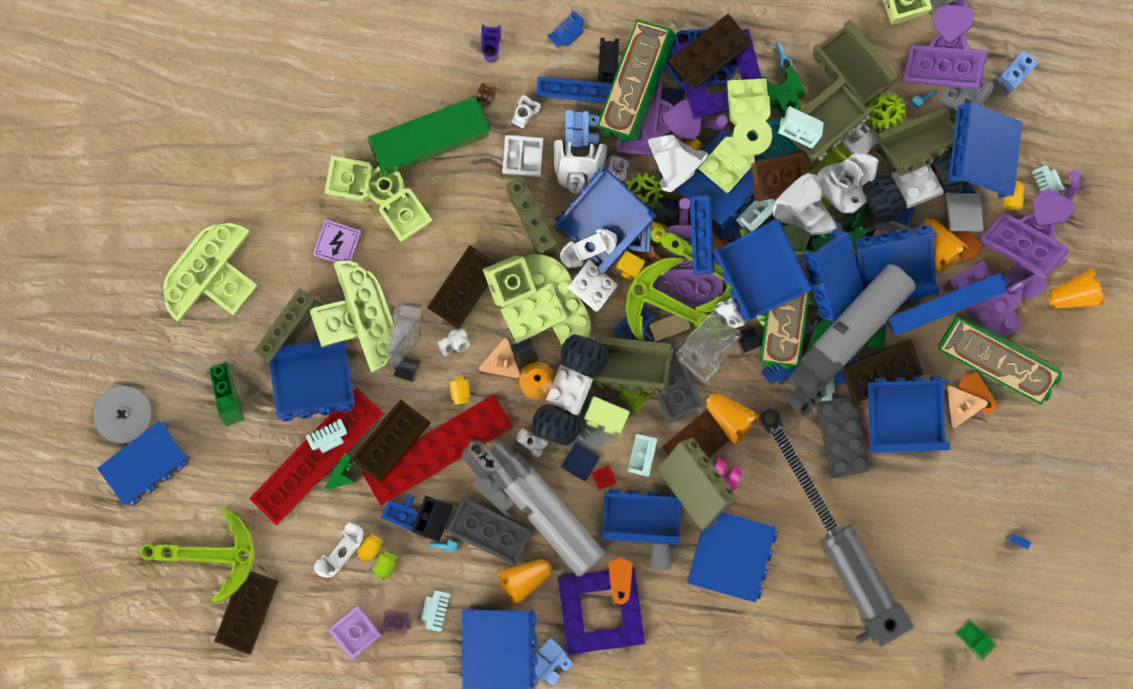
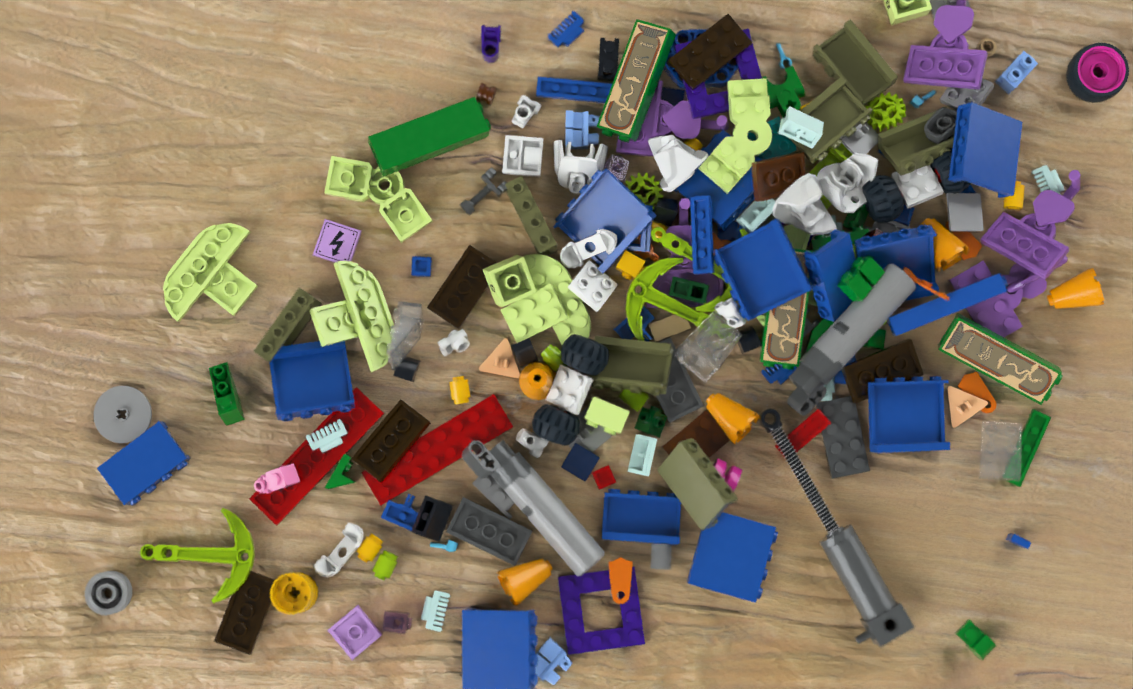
none -> light grey wheel [85,571,132,615]
none -> bright pink brick [254,464,300,494]
none -> yellow wheel [270,572,318,614]
none -> blue tile [411,256,432,277]
none -> dark grey bar [459,167,507,216]
none -> lime brick [540,344,567,372]
none -> dark green brick [634,406,668,438]
none -> dark green brick [669,276,710,304]
none -> red plate [775,408,832,457]
none -> green piece [837,256,885,301]
none -> orange piece [903,267,949,301]
none -> dark grey piece [924,107,957,144]
none -> tan plate [977,38,996,57]
none -> clear slope [979,421,1022,481]
none -> green tile [1001,409,1051,487]
none -> dark pink wheel [1066,42,1129,103]

